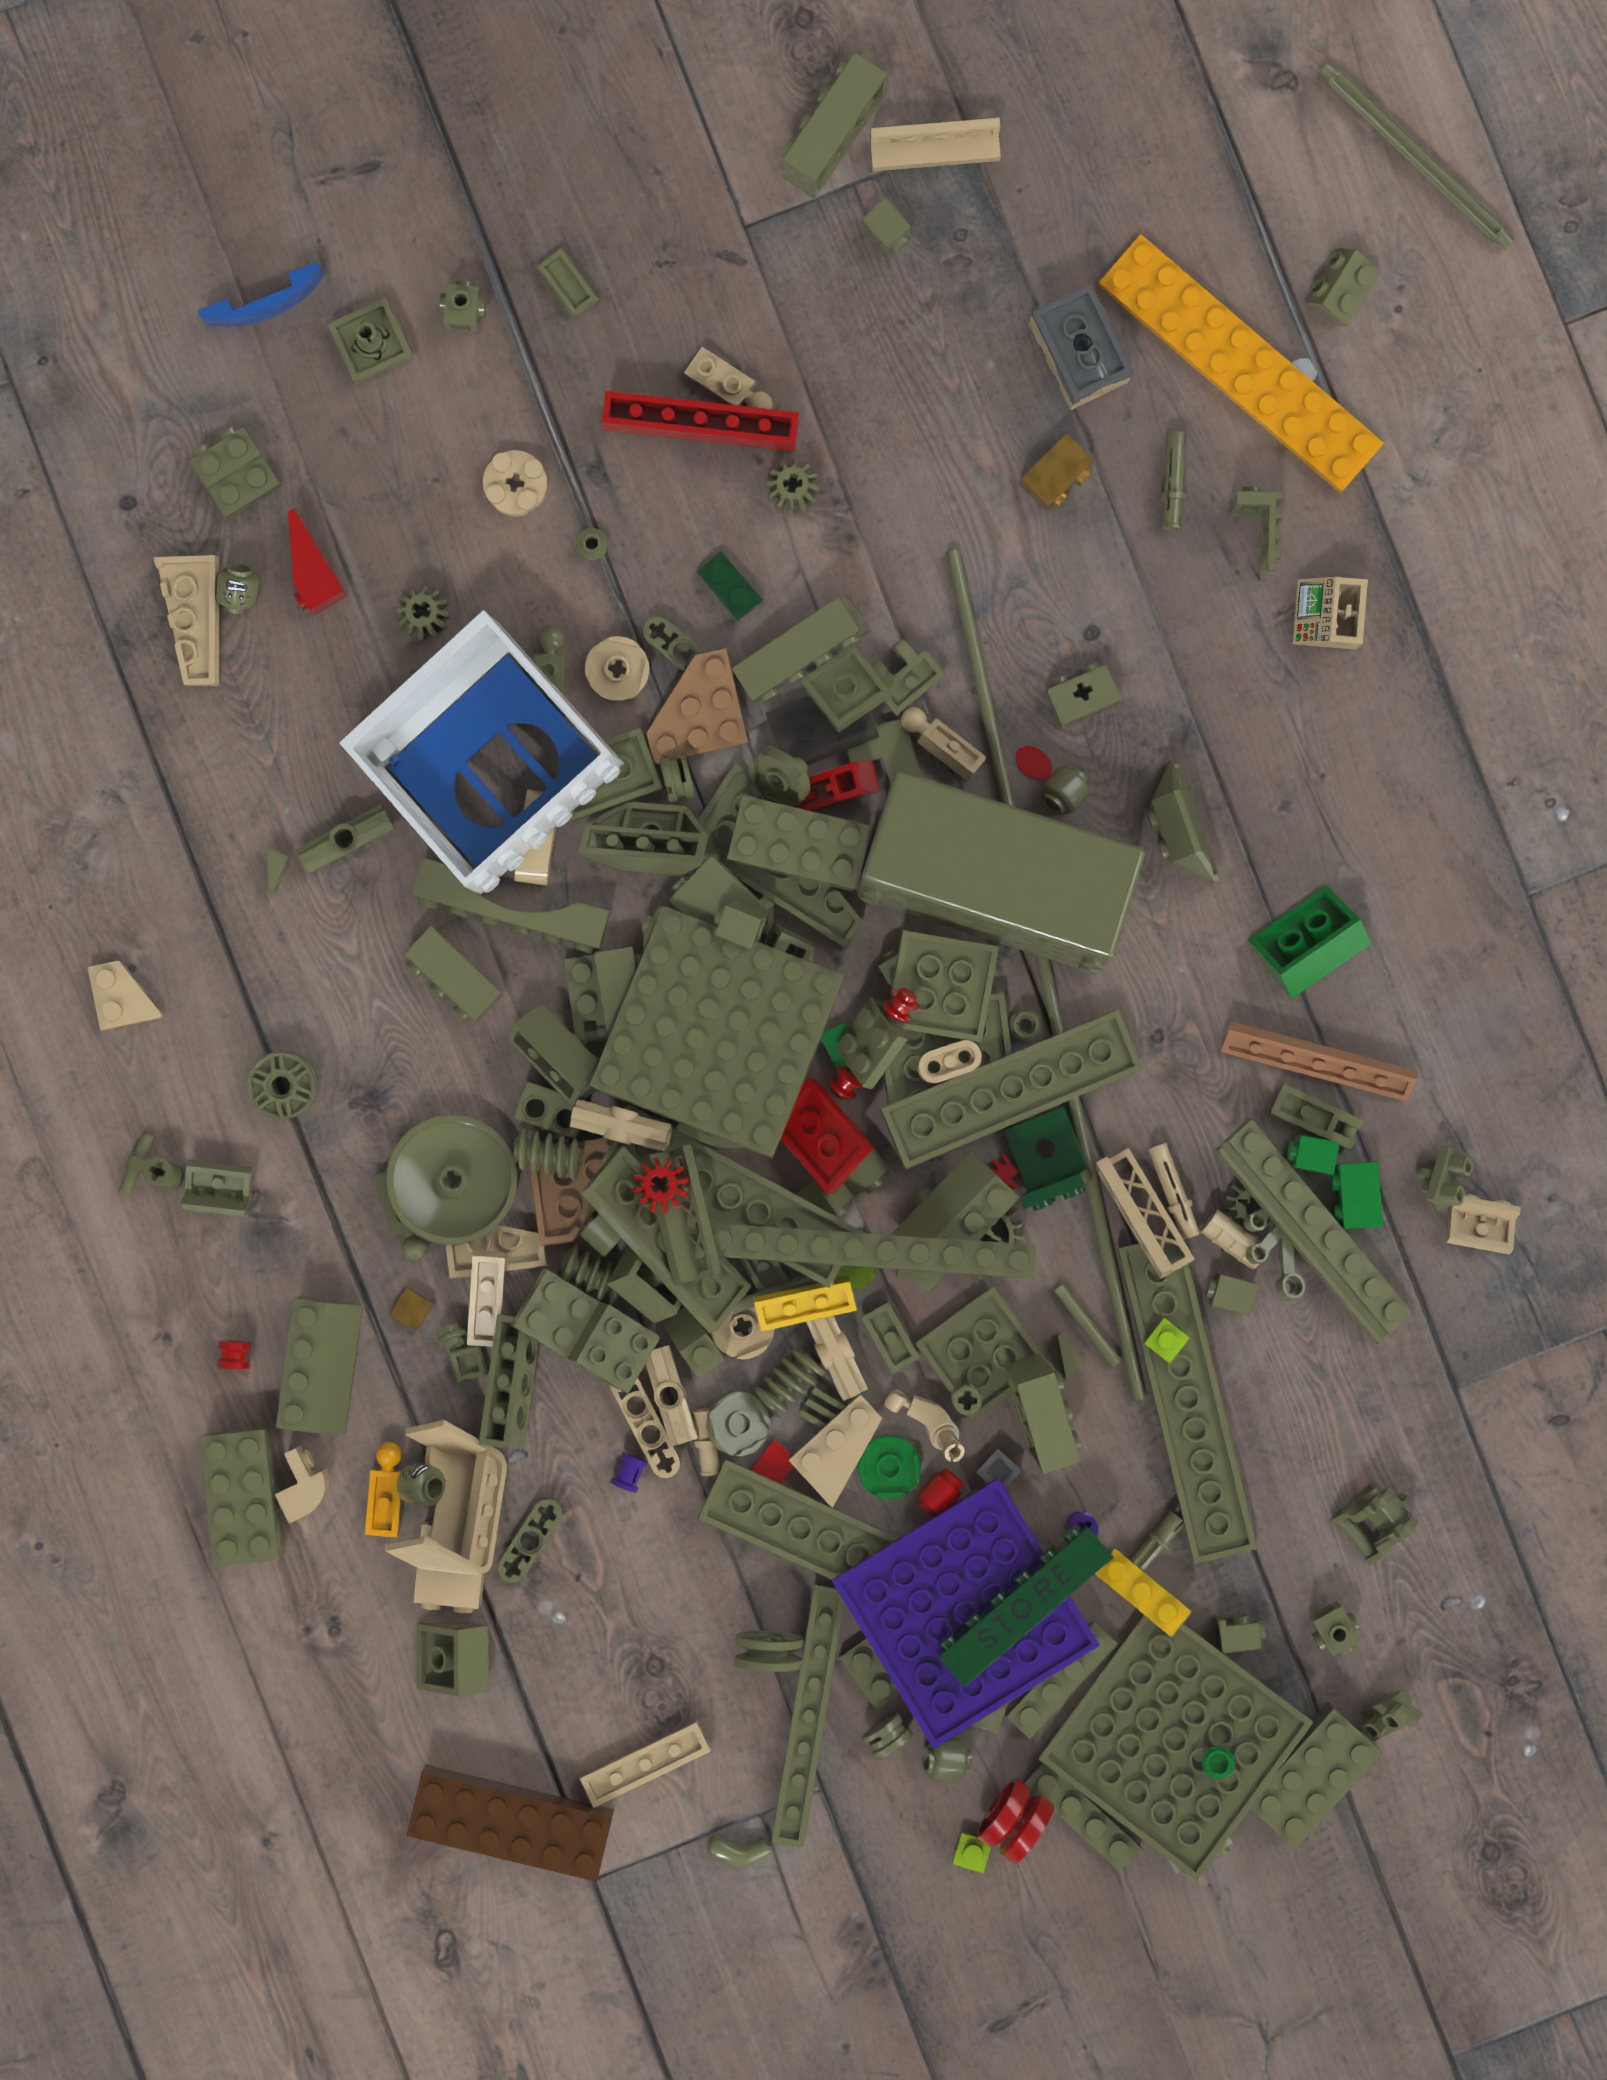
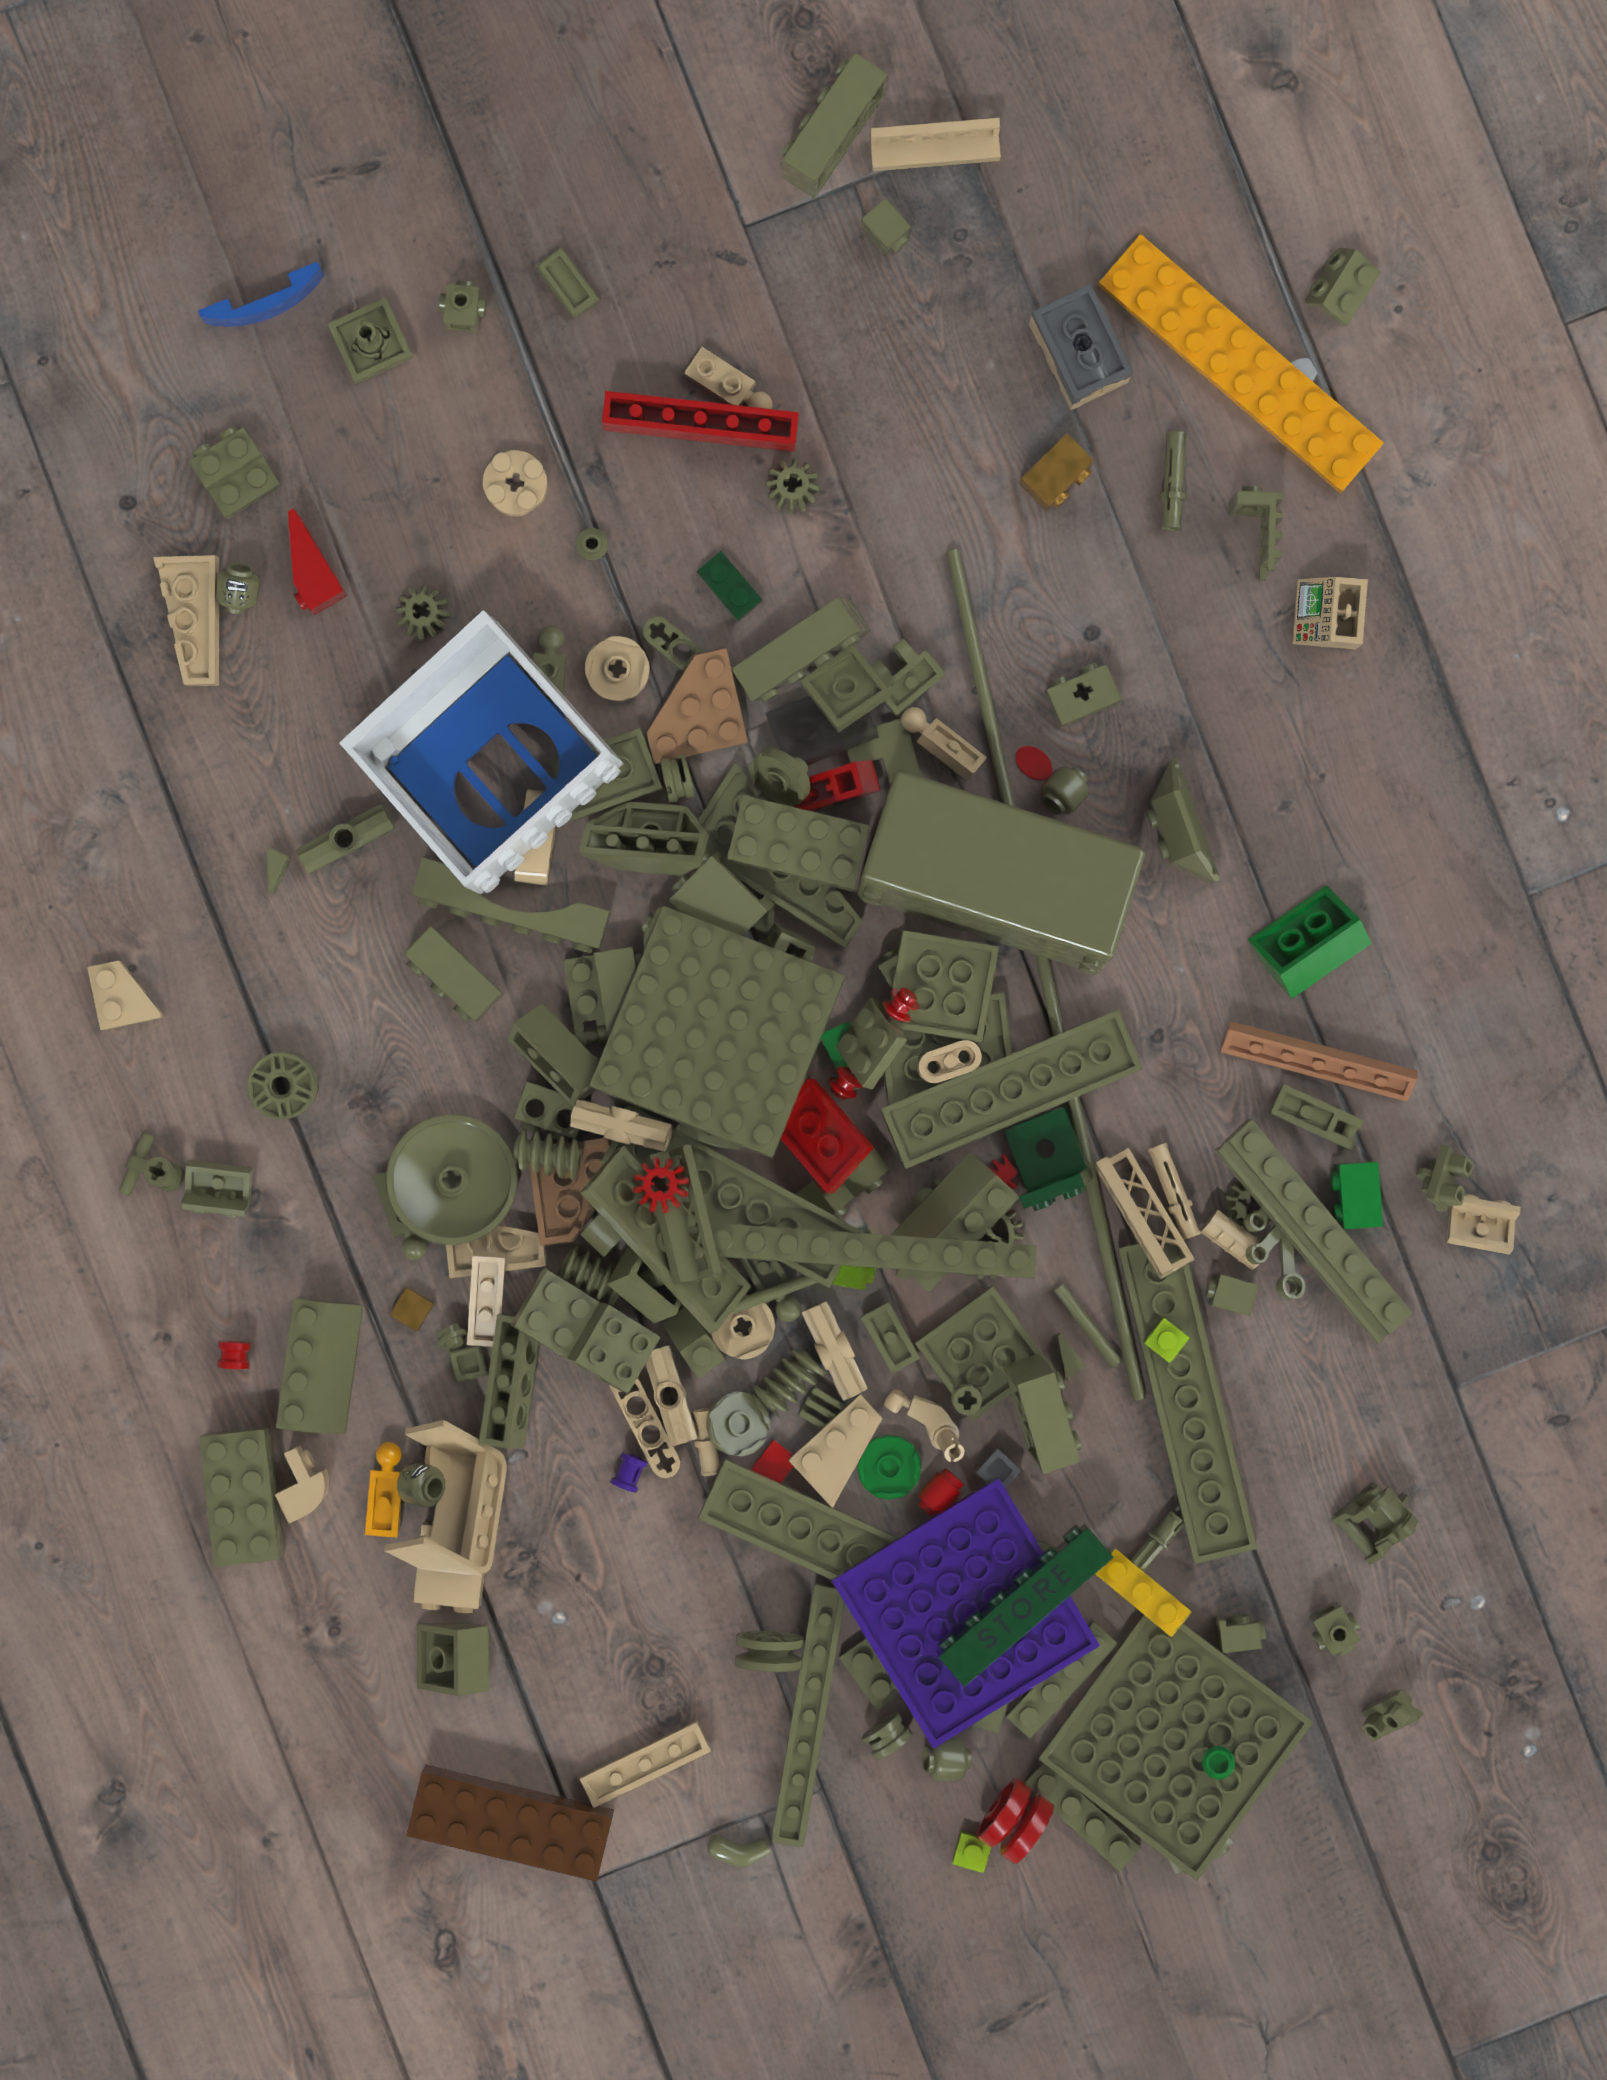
olive beam [498,1497,563,1583] -> none
olive brick [714,899,769,949] -> none
yellow plate [754,1276,857,1332] -> none
olive plate [1009,1009,1042,1041] -> none
dark purple bush [1067,1511,1099,1536] -> none
olive brick [1250,1702,1383,1850] -> none
green brick [1282,1135,1340,1175] -> none
olive piece [1319,62,1514,250] -> none

